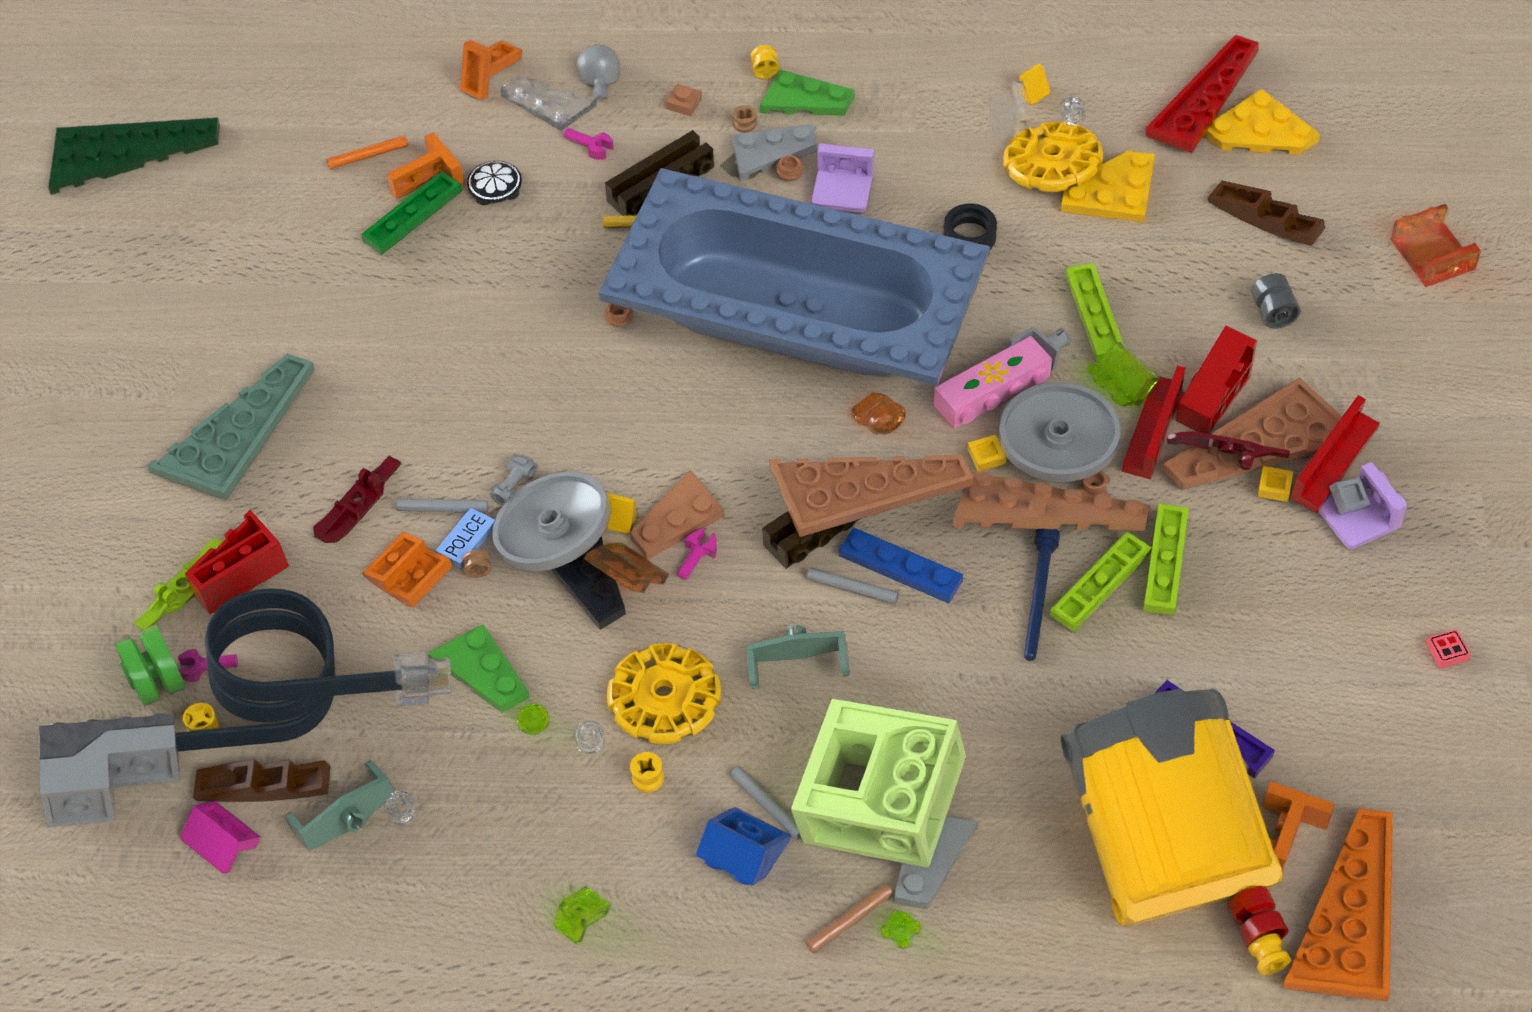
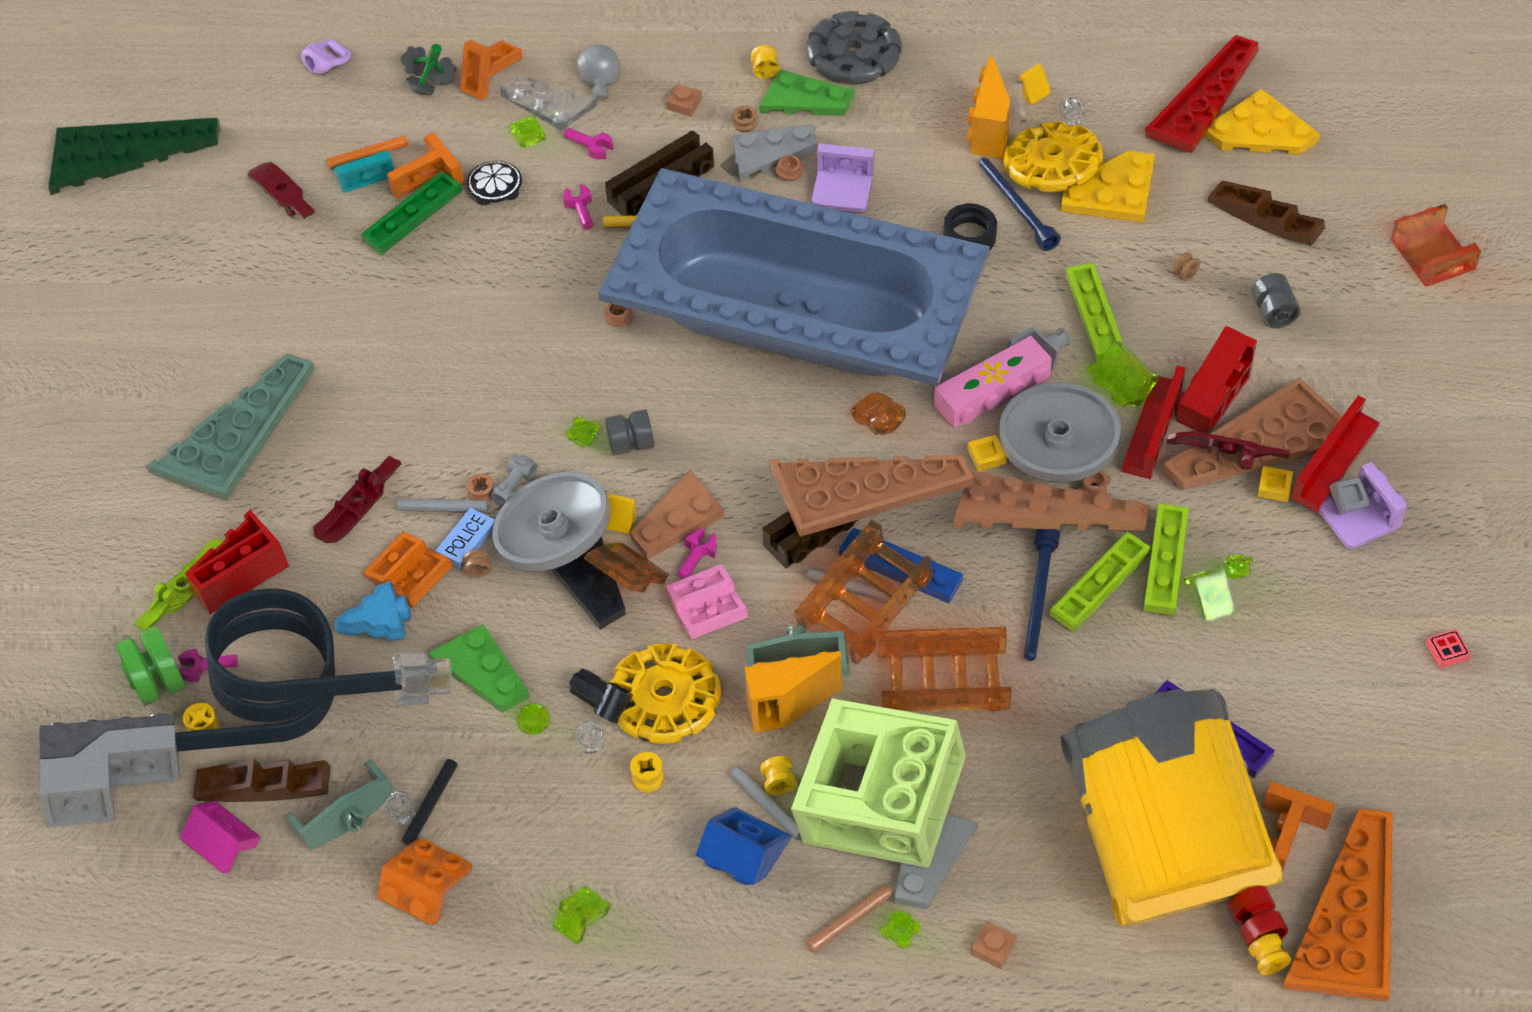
none -> dark red piece [247,162,315,219]
none -> lavender piece [301,39,351,74]
none -> teal panel [334,151,394,193]
none -> dark azure rock [334,581,411,641]
none -> orange bracket [377,839,472,926]
none -> dark grey plant [400,44,457,95]
none -> black bar [401,759,458,845]
none -> nougat bush [466,474,494,502]
none -> clear neon green plate [509,115,546,149]
none -> dark pink bar [563,184,593,230]
none -> clear neon green plate [566,417,600,447]
none -> black piece [569,668,633,724]
none -> dark grey wheel [605,409,654,455]
none -> bright pink slope [665,564,748,640]
none -> light orange slope [745,651,842,733]
none -> yellow wheel [760,756,797,795]
none -> clear orange fence [794,519,933,665]
none -> dark grey plate [806,11,902,84]
none -> clear orange fence [878,627,1011,712]
none -> light orange slope [967,56,1011,159]
none -> nougat plate [971,921,1017,970]
none -> dark blue piece [979,157,1061,251]
none -> medium nougat bush [1172,252,1201,281]
none -> clear neon green bracket [1184,569,1234,620]
none -> clear neon green plate [1220,554,1253,579]

